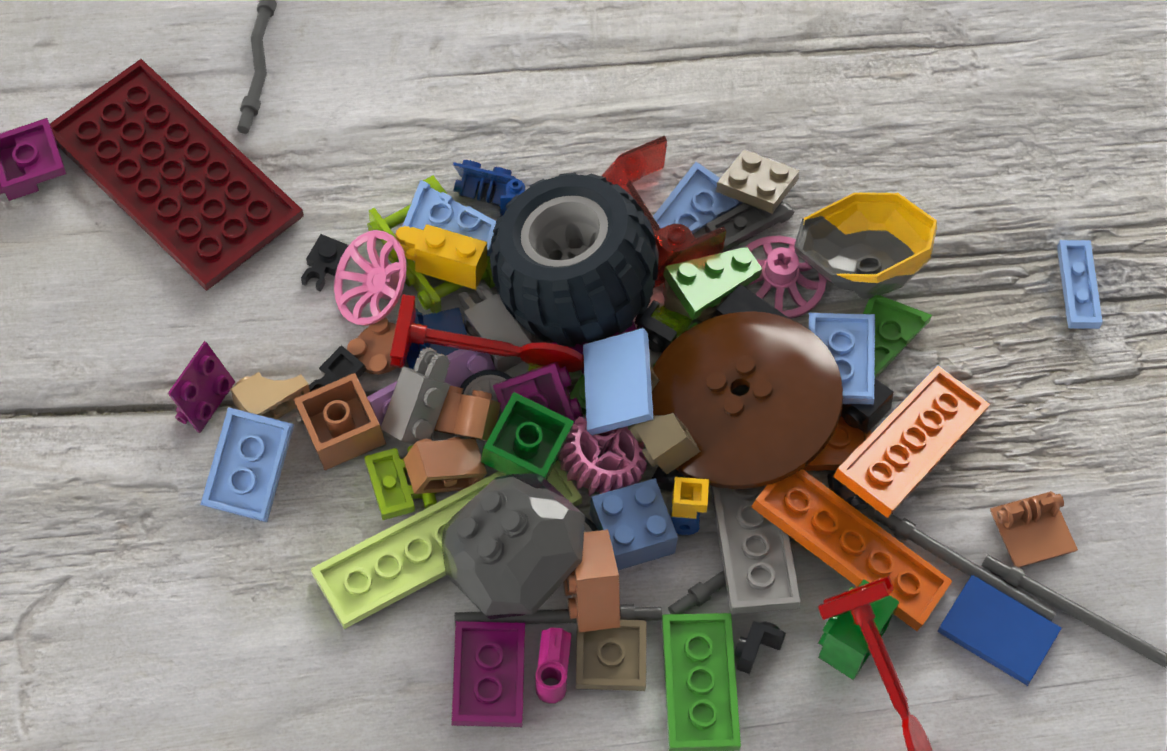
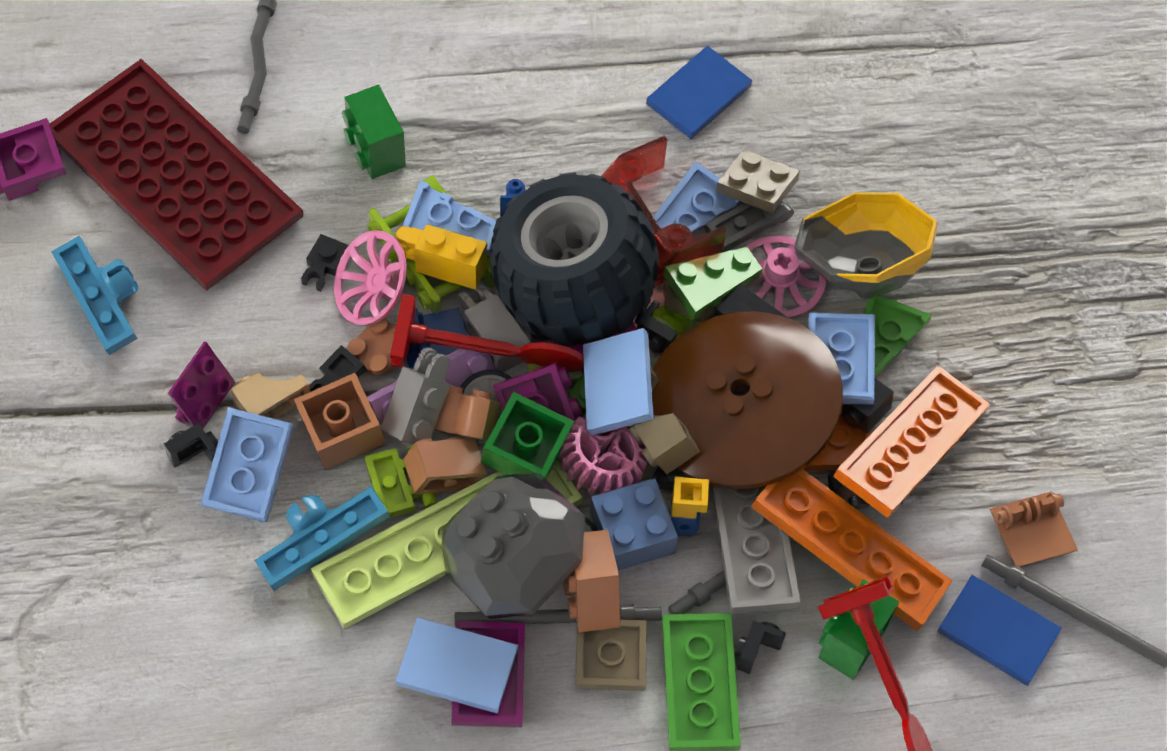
blue hinge [453,160,516,205] -> none
dark pink piece [535,627,572,704] -> none
dark grey bar [872,510,1056,621] -> none
light blue plate [1057,240,1103,329] -> none
none -> dark azure plate [51,236,138,355]
none -> black bracket [163,423,218,468]
none -> dark azure plate [255,487,391,591]
none -> green brick [342,84,406,179]
none -> light blue tile [396,617,518,714]
none -> blue tile [646,45,752,139]

